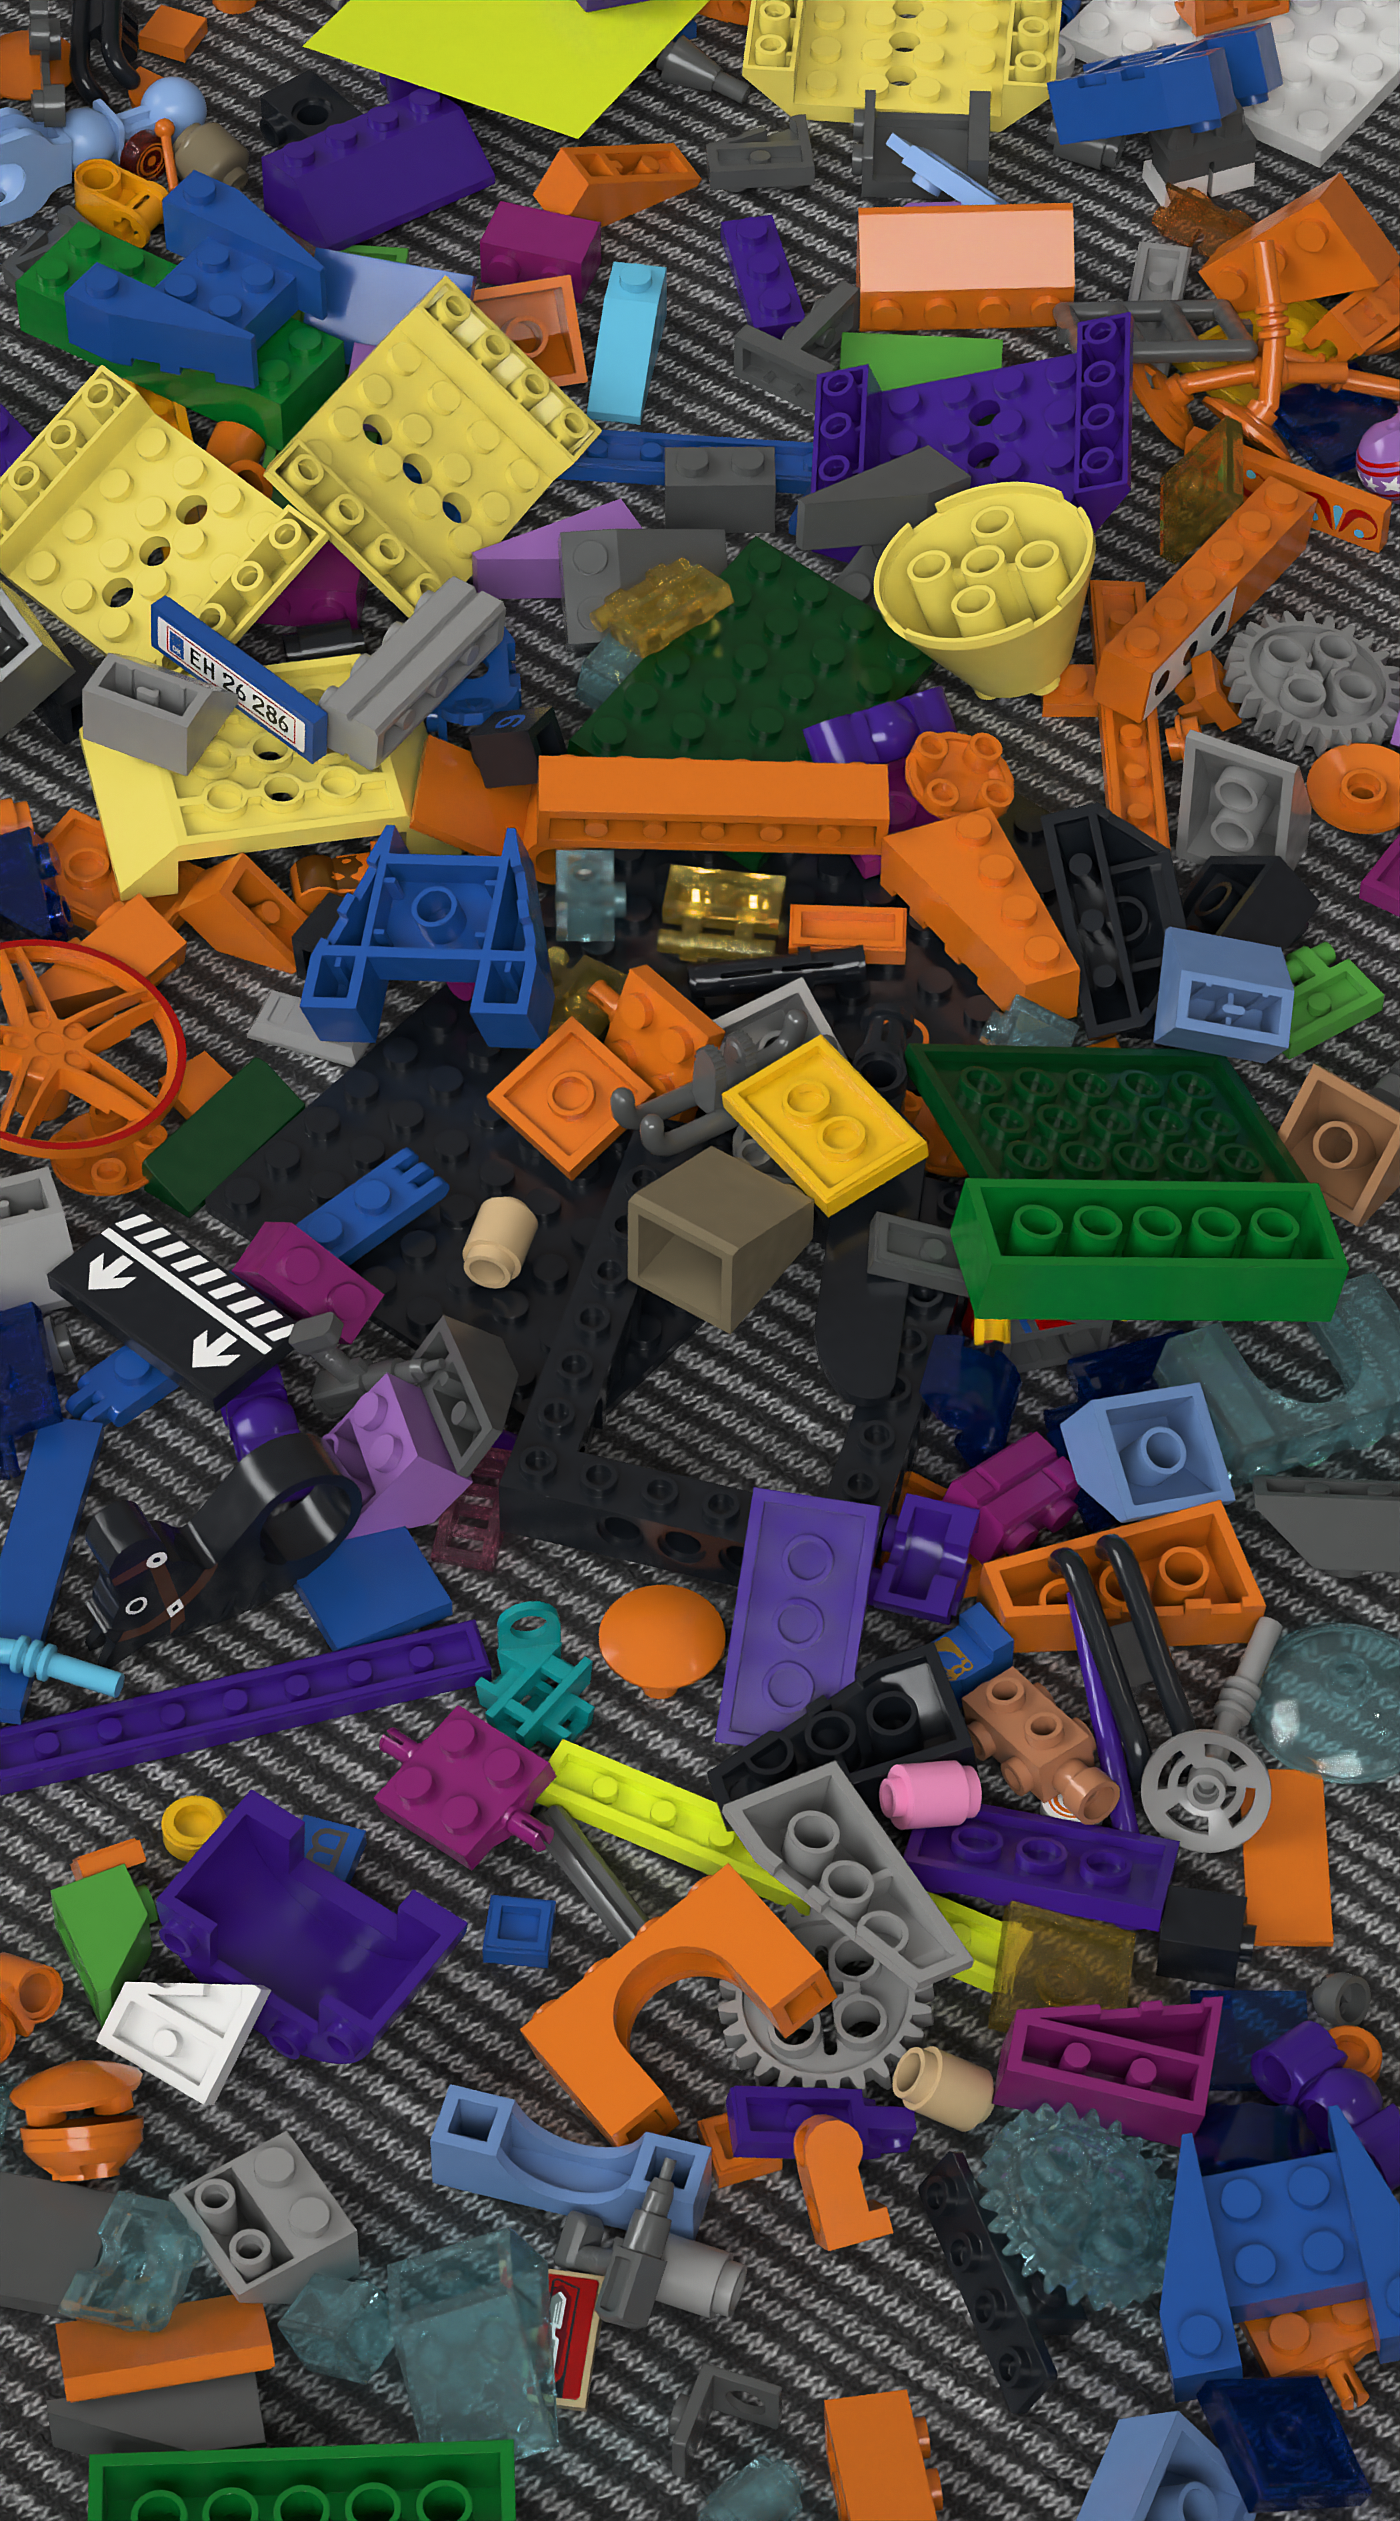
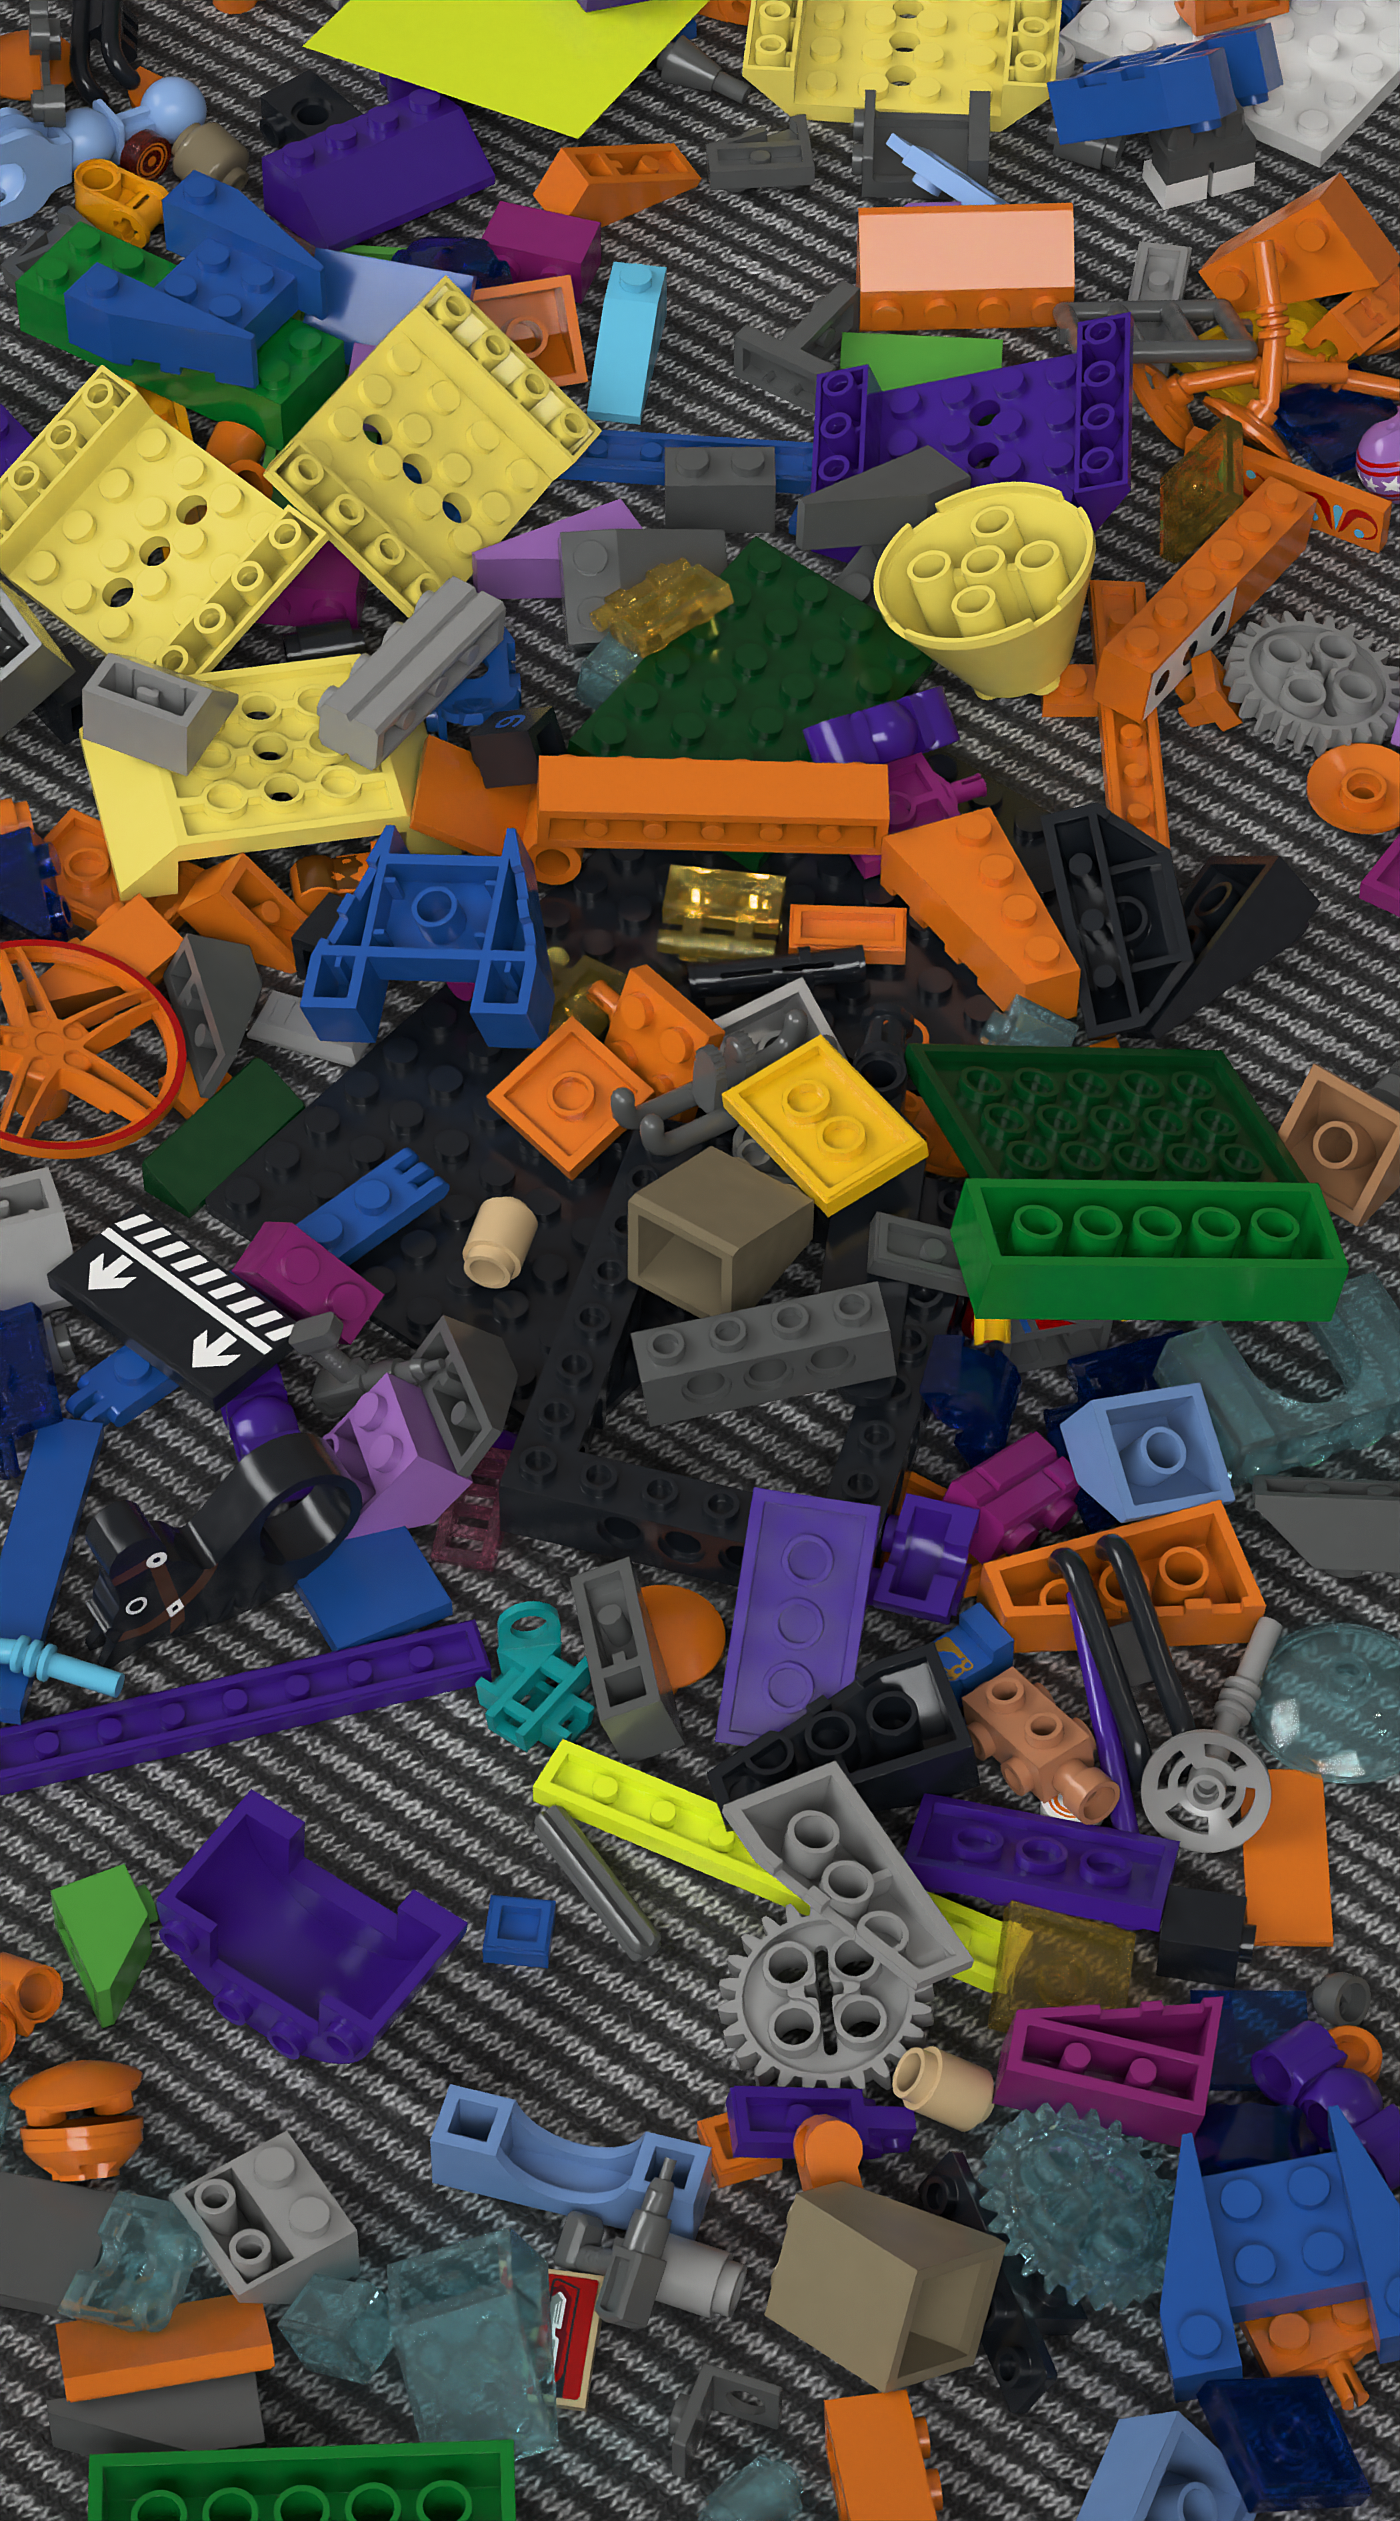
orange dish [49,1105,168,1196] -> none
orange tile [70,1838,147,1881] -> none
white wing [96,1982,271,2105] -> none
orange tile [138,4,208,63] -> none
tile [151,595,328,764] -> none
orange hinge [154,118,178,193] -> none
yellow tile [161,1795,226,1862] -> none
blue tile [302,1814,367,1885] -> none
magenta plate [374,1705,557,1871] -> none
orange arch [520,1863,837,2147] -> none
clear light blue brick [555,850,626,942] -> none
dark purple plate [720,215,805,340] -> none
bright pink brick [879,1760,982,1830] -> none
orange dish [905,731,1014,820] -> none
clear orange hinge [1152,182,1256,258] -> none
medium blue slope [1153,927,1294,1063] -> none
orange plate [1165,714,1202,763] -> none
light grey slope [1175,729,1312,871] -> none
bright green plate [1282,941,1384,1060] -> none
none -> dark grey slope [163,933,262,1099]
none -> clear blue cylinder [391,236,513,289]
none -> dark grey slope [570,1557,685,1765]
none -> dark grey brick [631,1281,897,1427]
none -> dark tan slope [764,2181,1007,2394]

